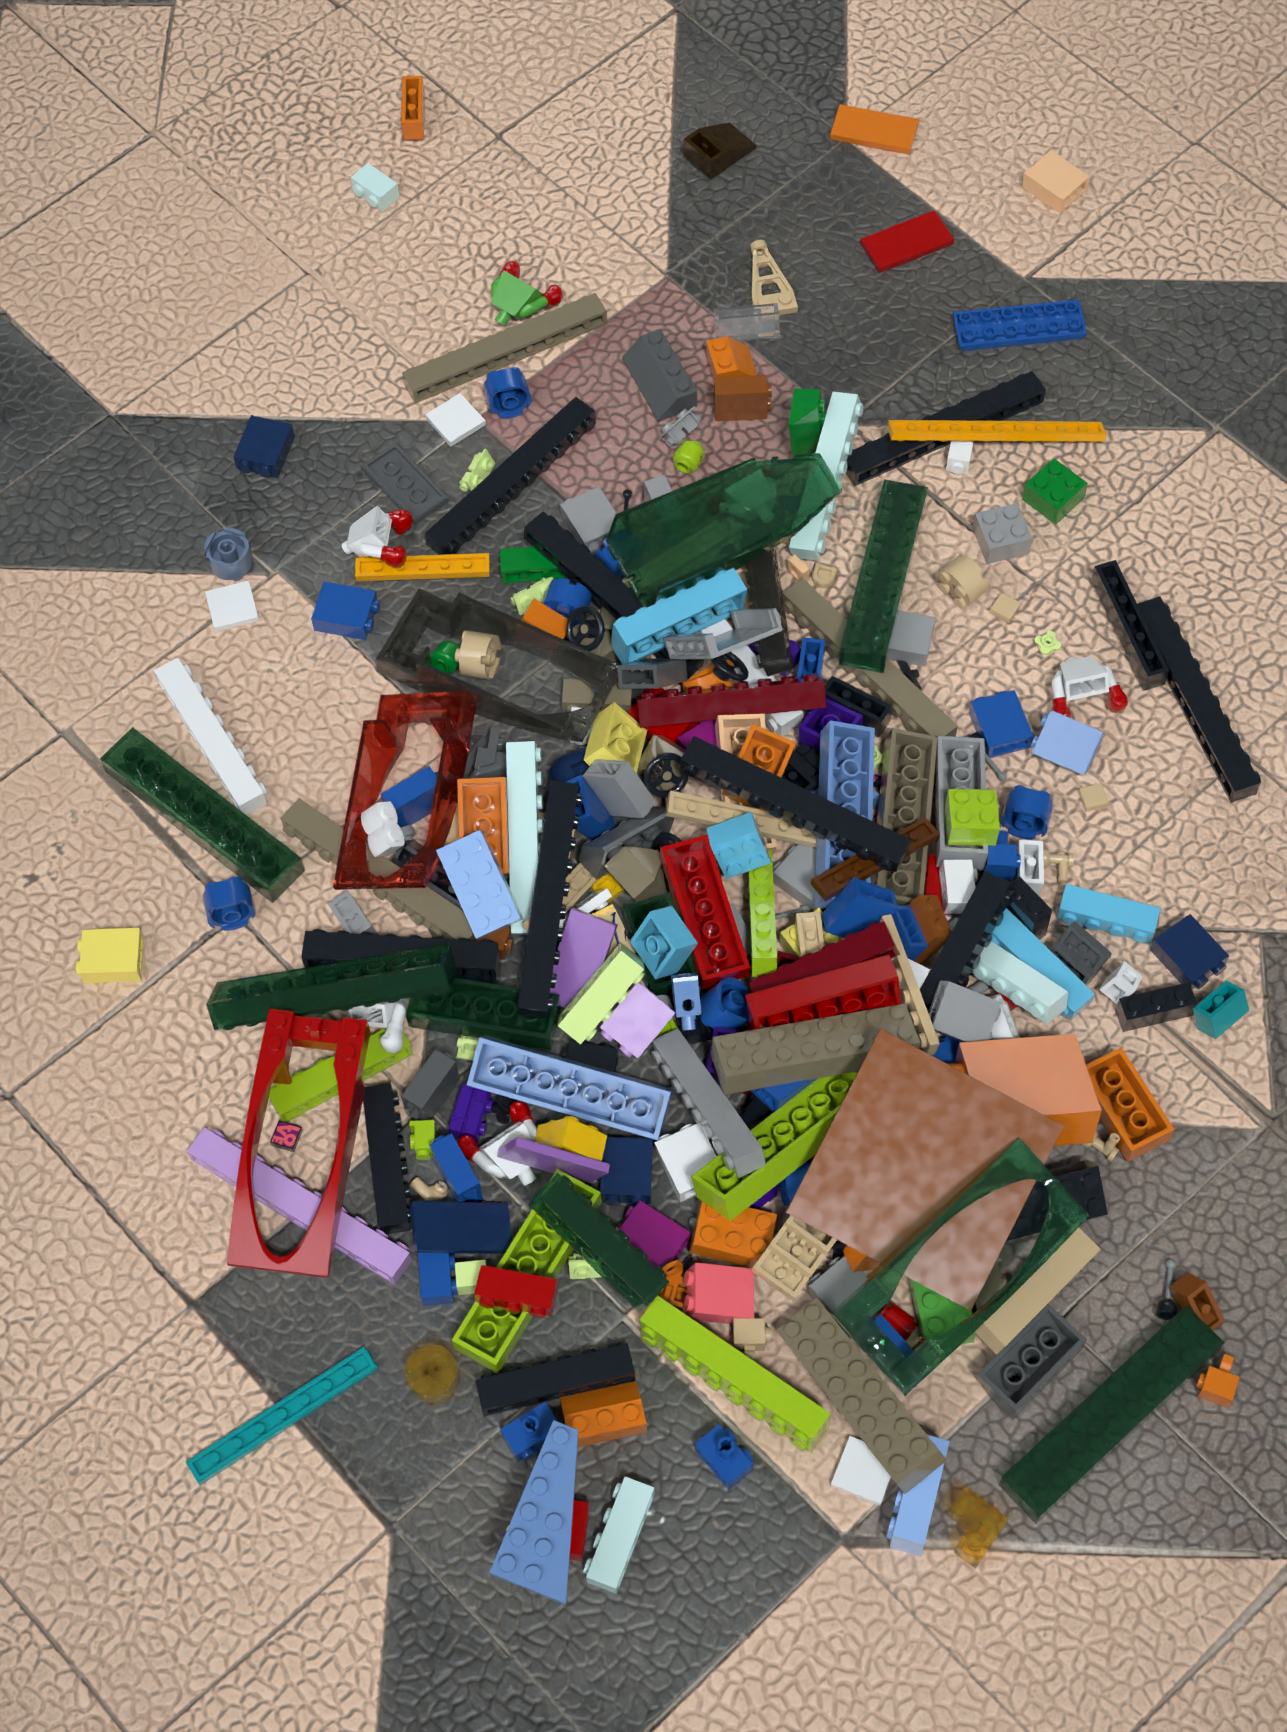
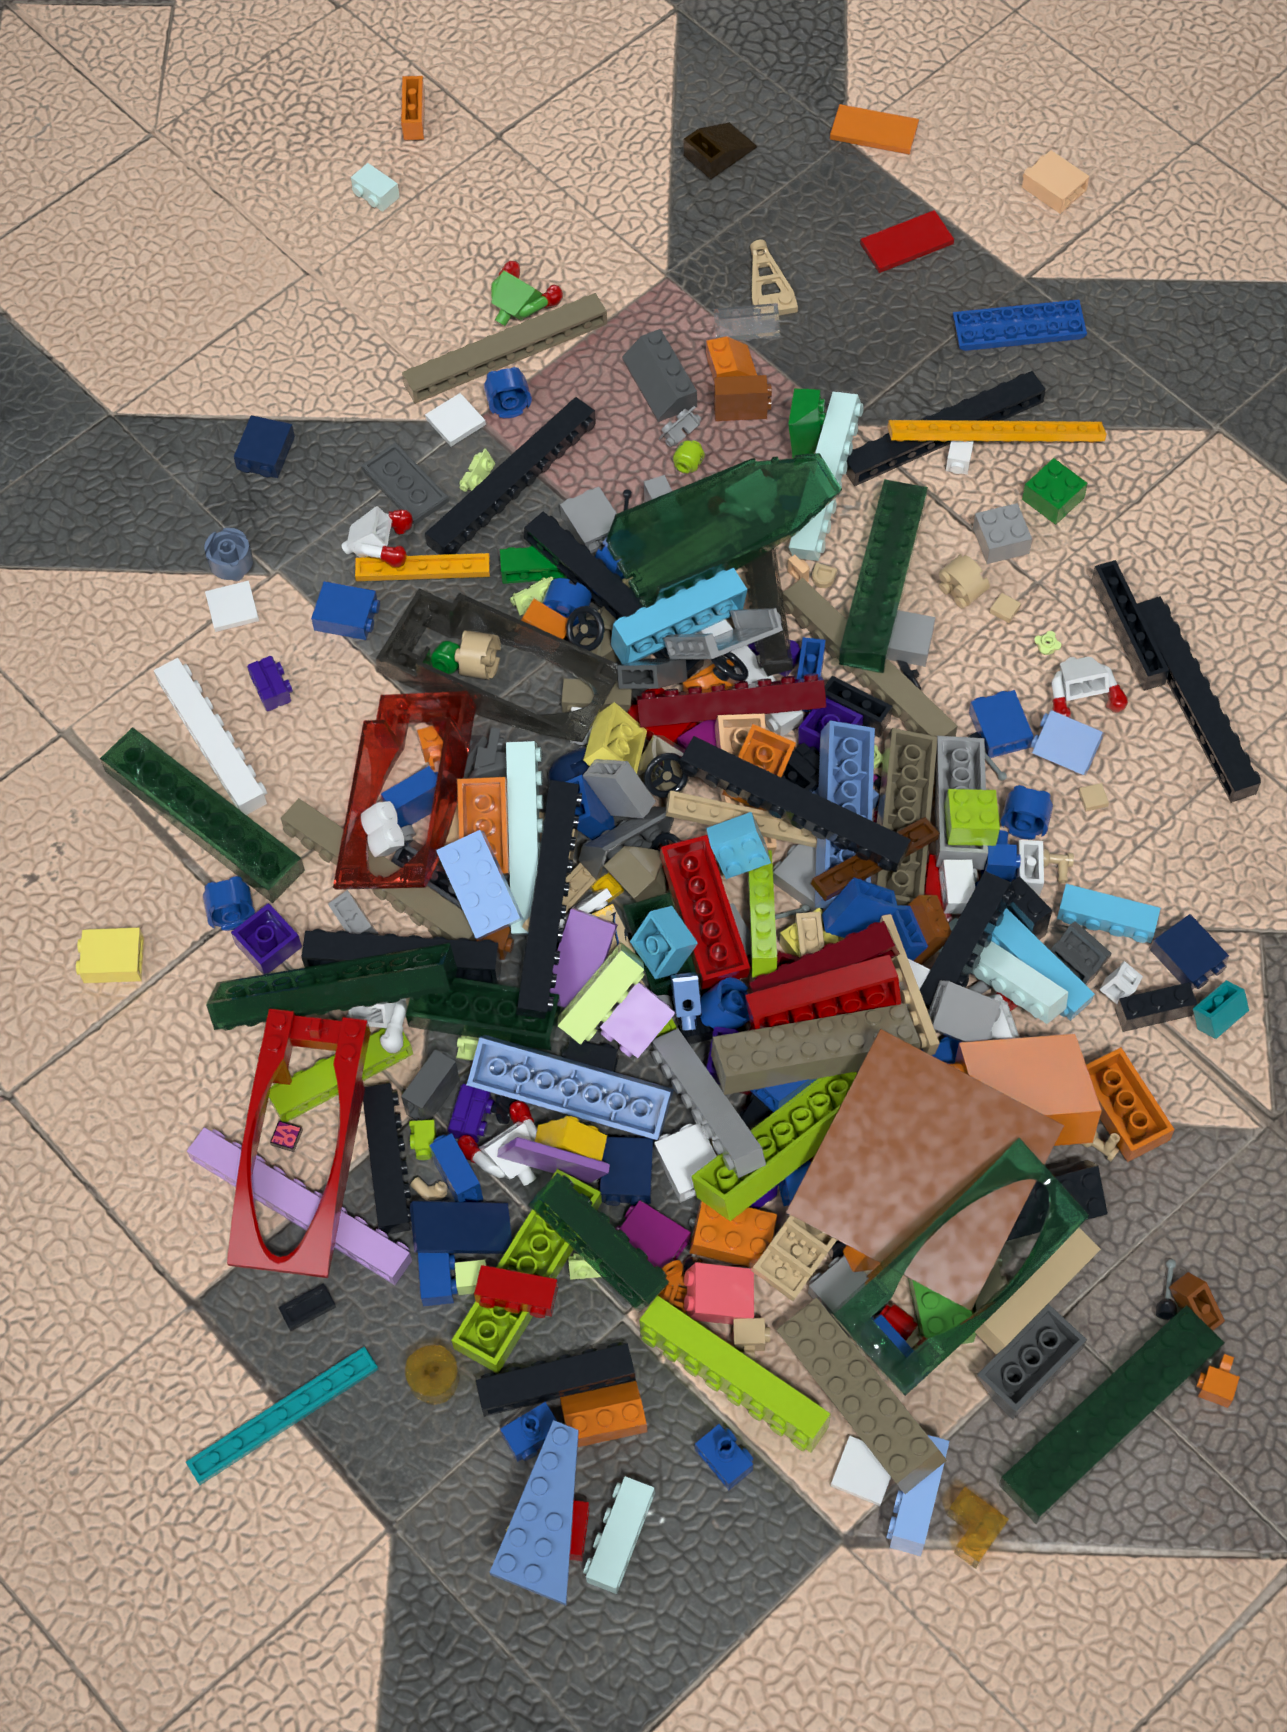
none -> dark purple brick [231,903,302,976]
none -> dark purple brick [247,656,293,711]
none -> black tile [278,1283,336,1332]
none -> orange brick [417,724,448,770]

